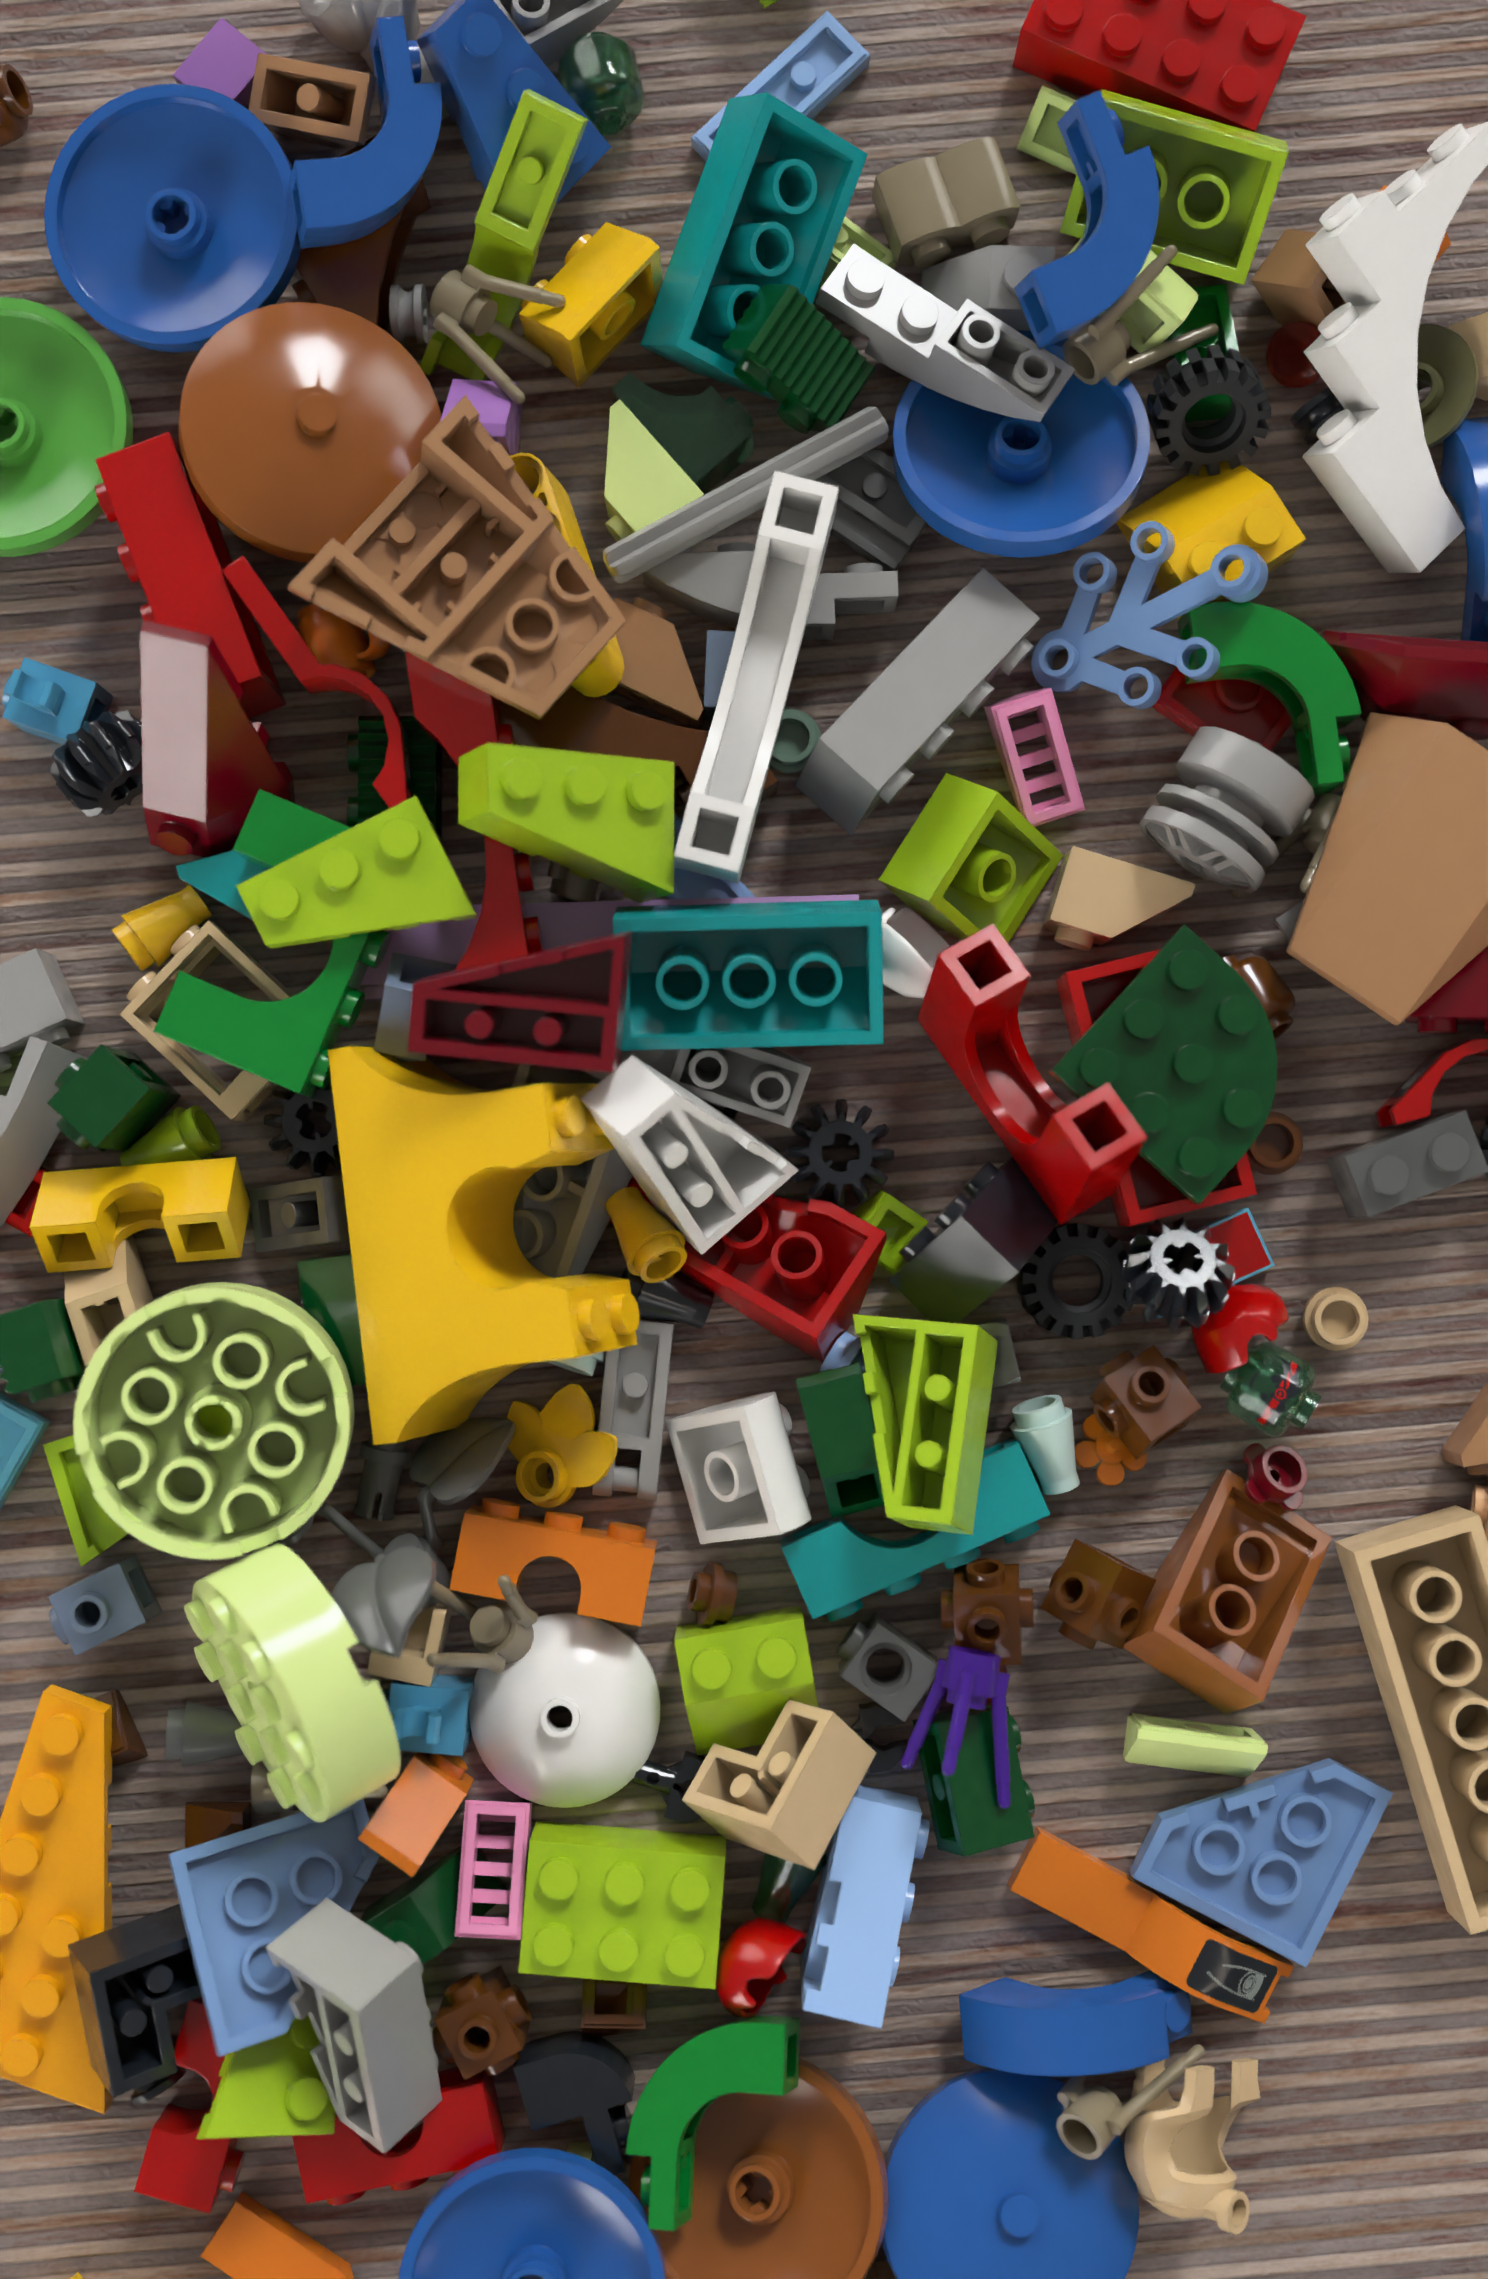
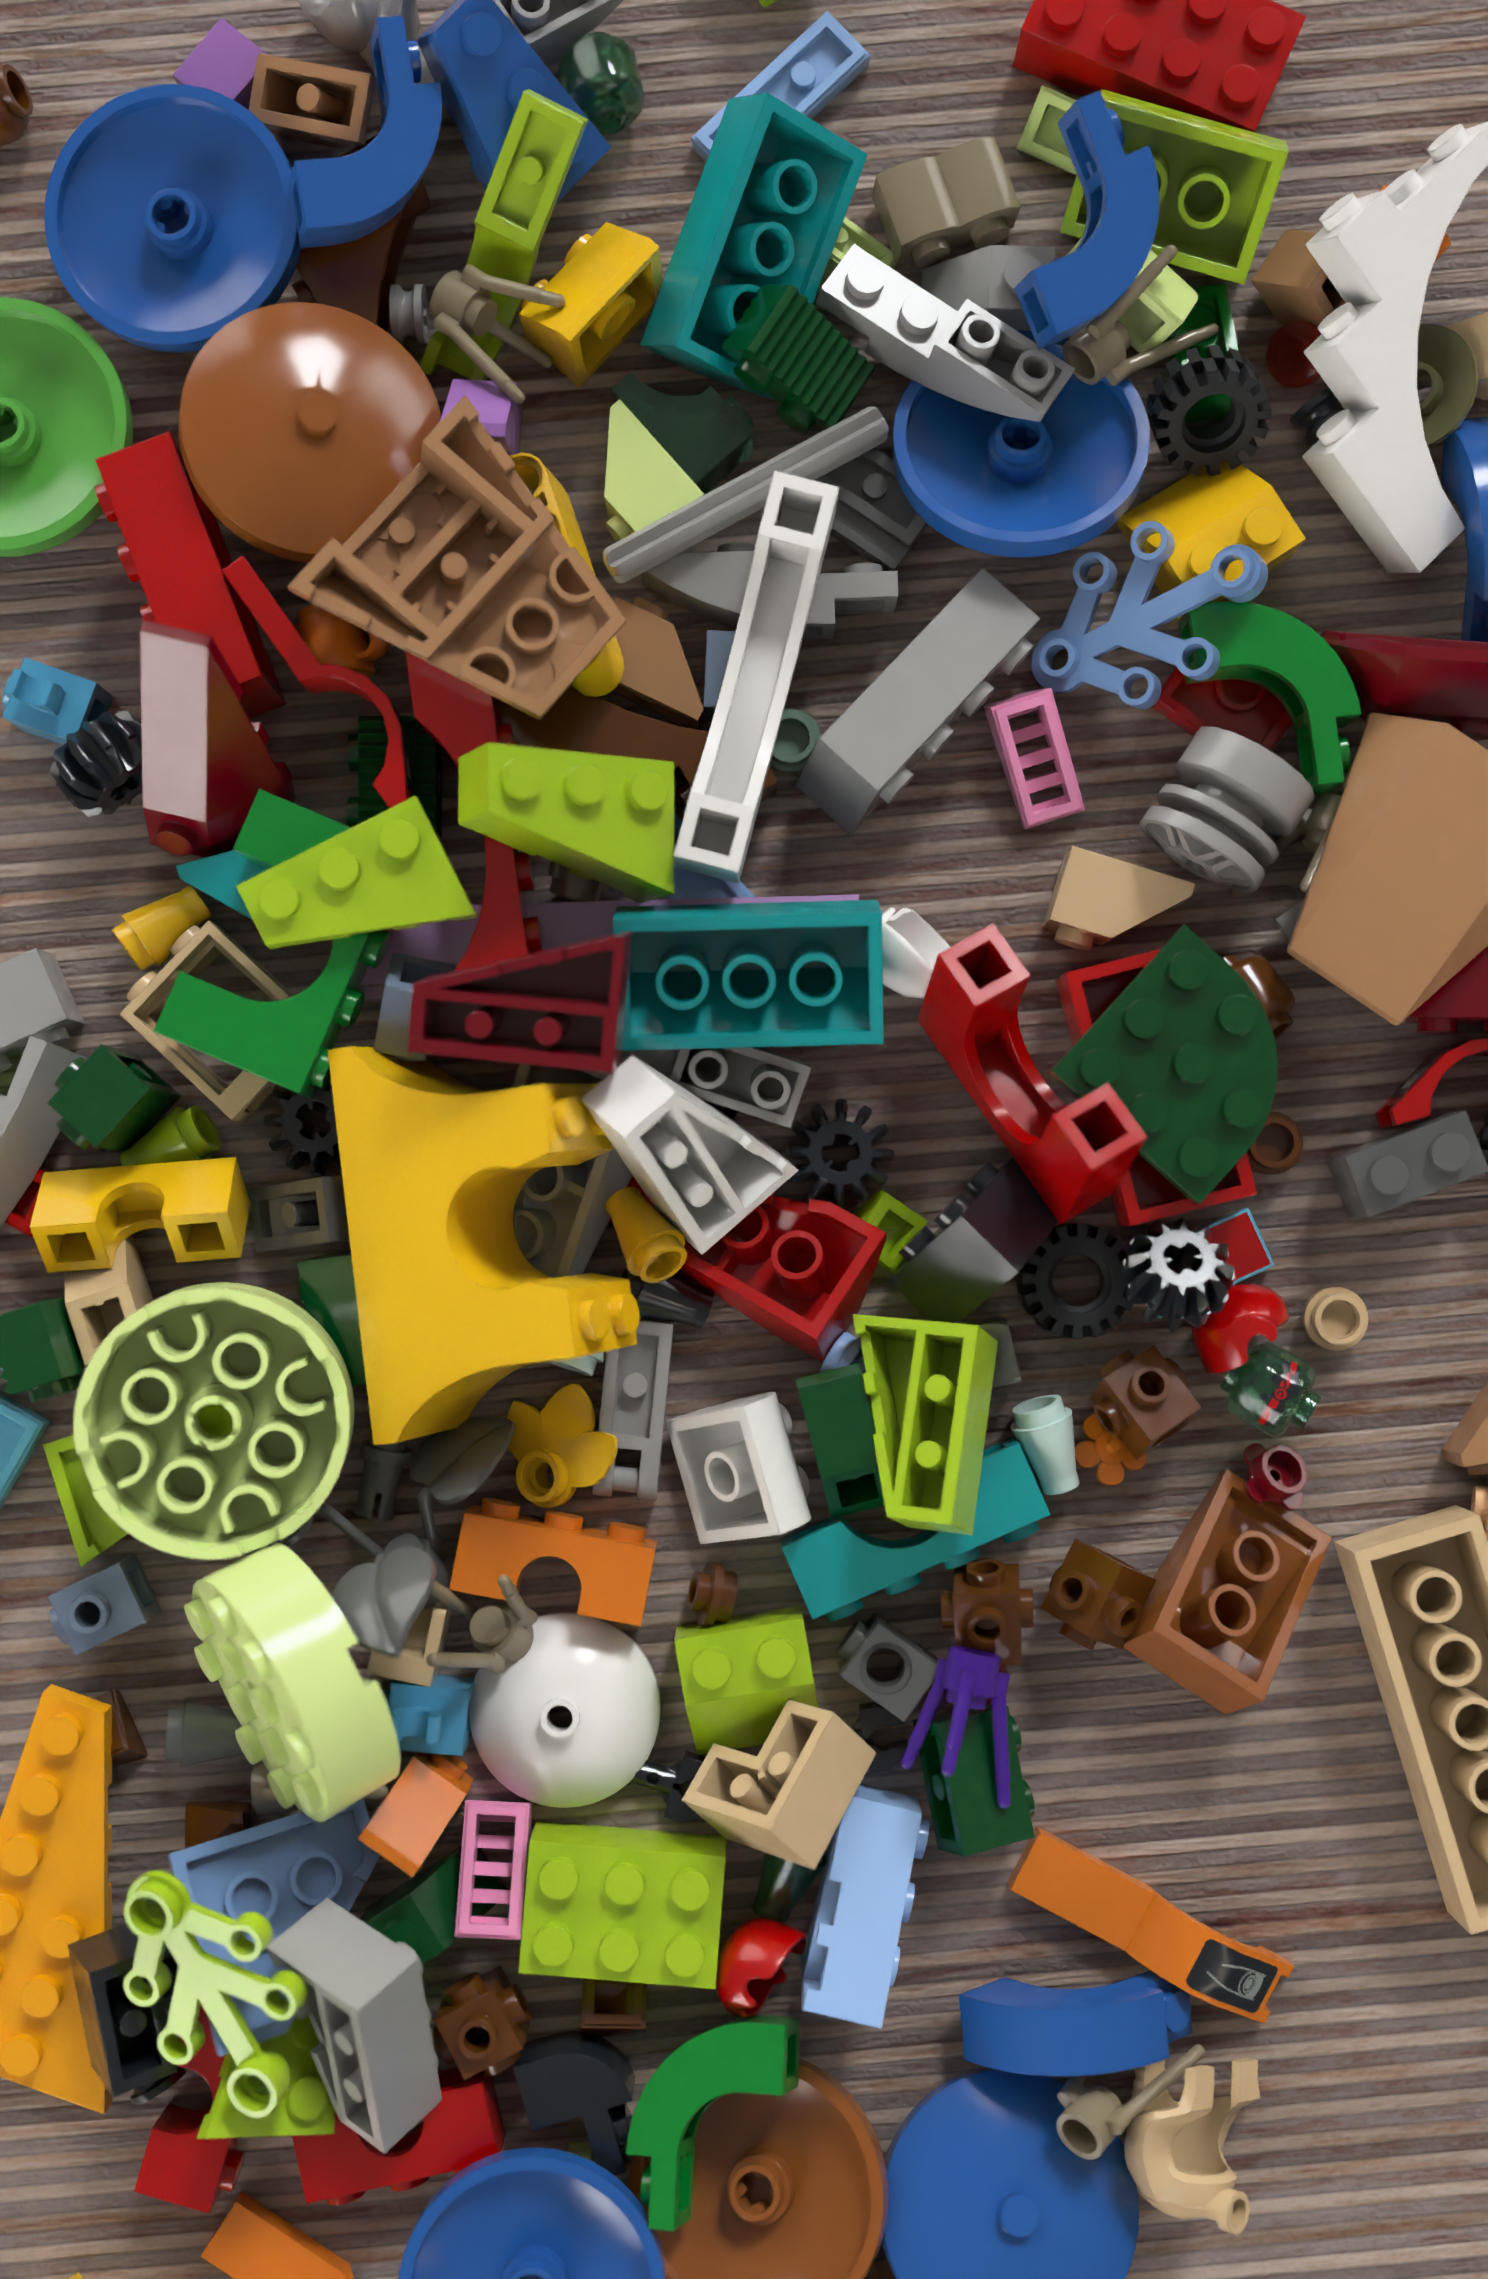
lime slope [878,773,1064,943] -> none
yellowish green slope [1123,1713,1268,1777] -> none
medium blue plate [1129,1758,1393,1967] -> none
none -> lime plant [123,1870,307,2118]

